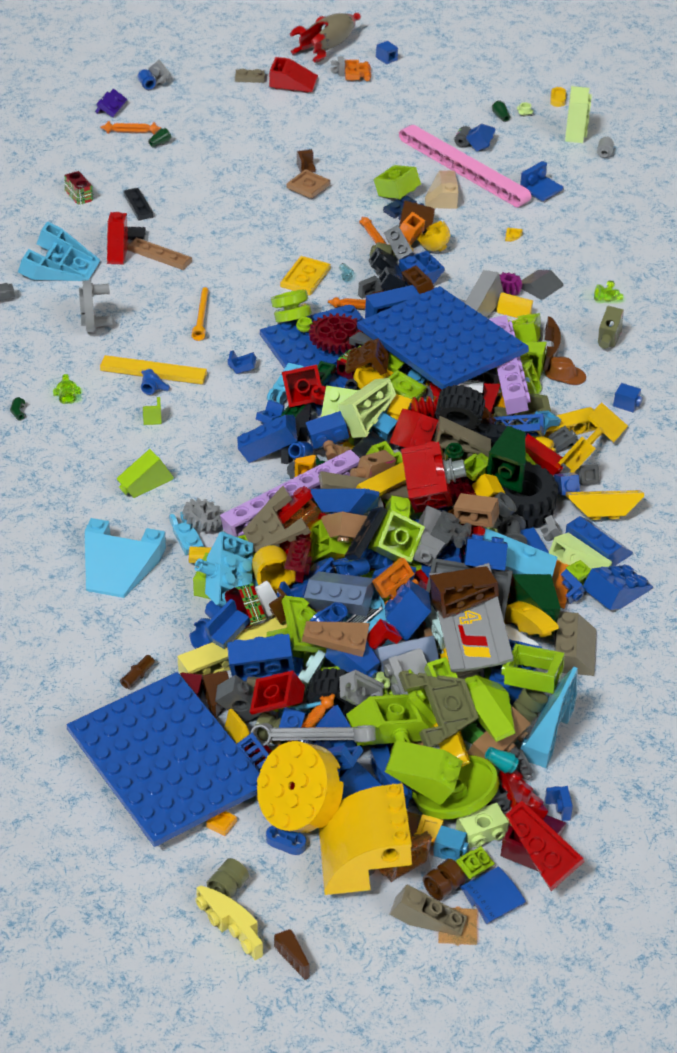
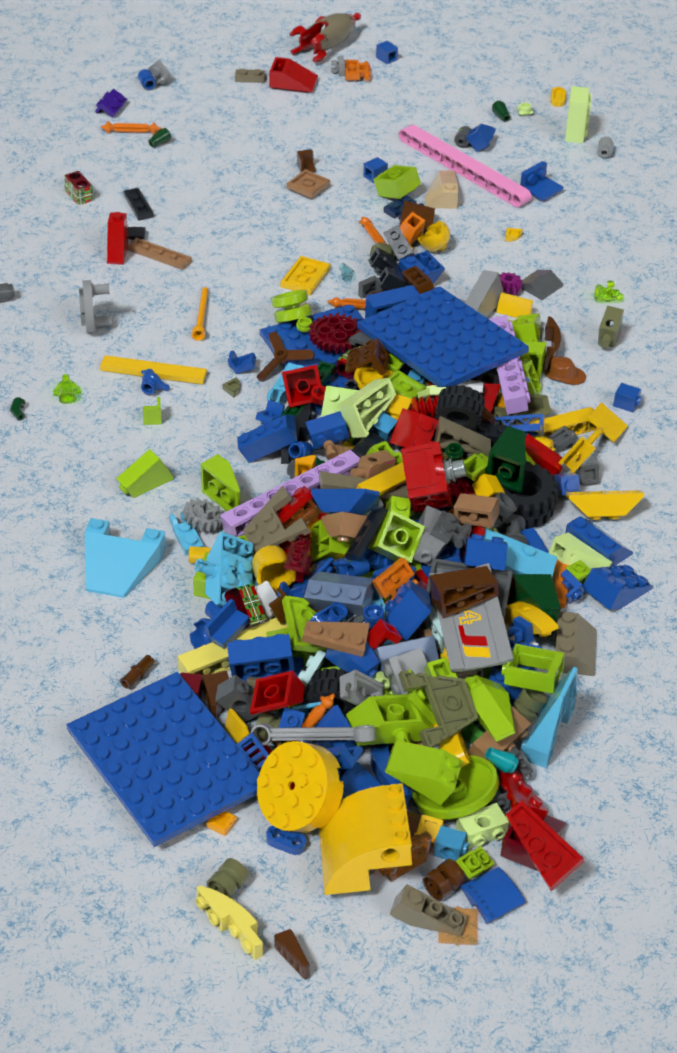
medium azure wedge [18,221,101,281] -> none
dark azure bracket [530,410,562,435] -> none
light grey tile [540,515,562,541] -> none
blue bracket [545,786,573,821] -> none
none -> lime slope [200,454,241,512]
none -> olive tile [222,377,240,398]
none -> reddish brown piece [257,332,315,381]
none -> blue brick [363,157,388,183]
none -> blue wheel [363,604,385,632]
none -> yellowish green plate [417,385,446,399]
none -> blue tile [508,616,534,644]

